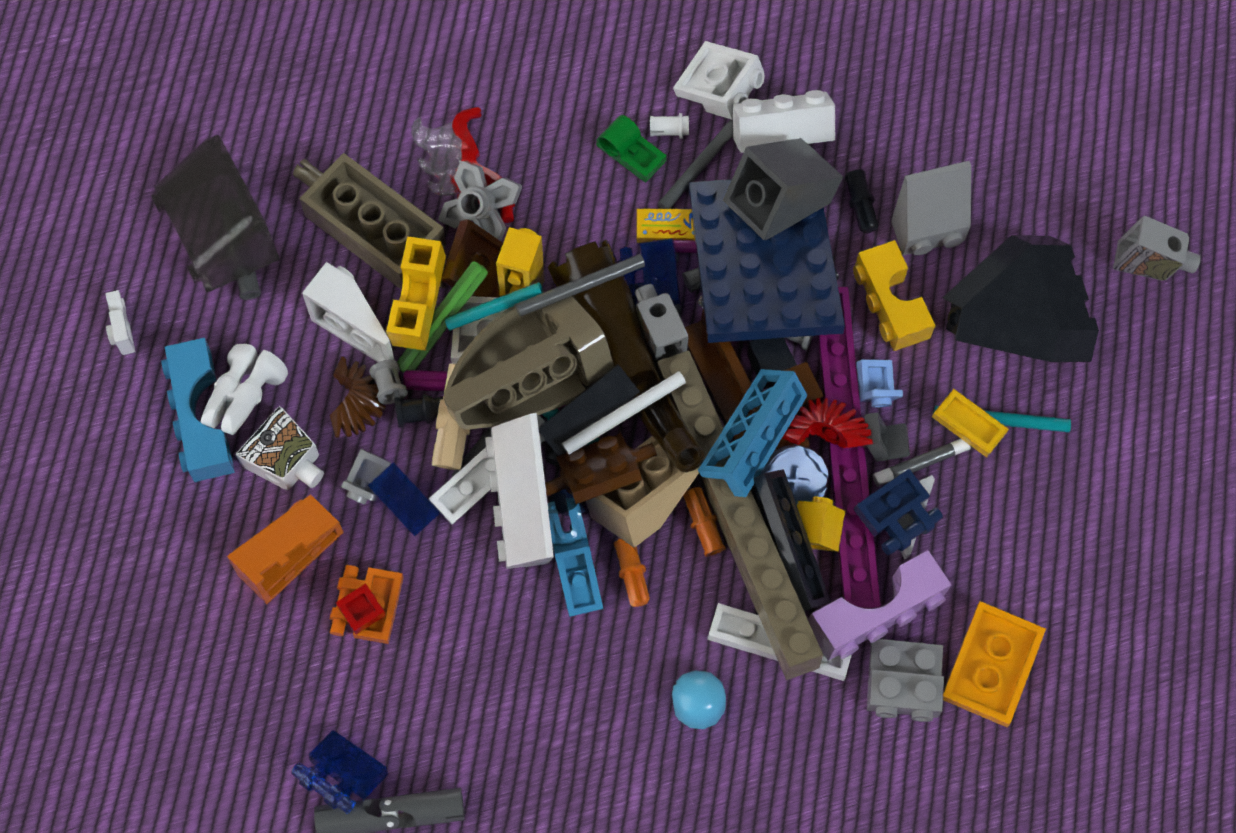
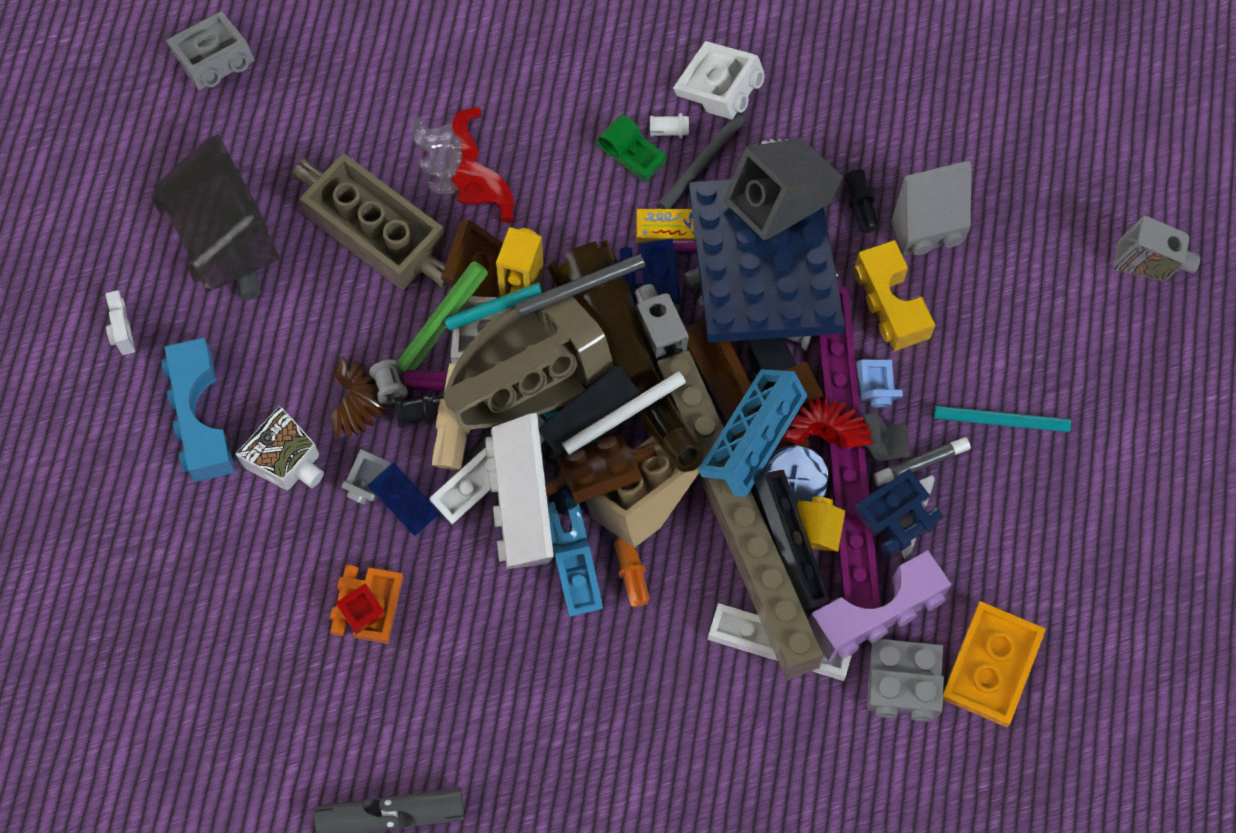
white piece [201,344,288,435] -> none
orange wedge [227,494,343,604] -> none
clear blue plate [291,730,388,814] -> none
white slope [302,262,394,370] -> none
yellow arch [386,236,446,351] -> none
light grey plant [438,161,522,241] -> none
medium azure hair [672,670,726,729] -> none
orange axle [683,487,726,557] -> none
white brick [732,90,835,153] -> none
yellow tile [932,389,1009,458] -> none
black panel [942,235,1099,362] -> none
none -> light grey plate [166,11,255,90]

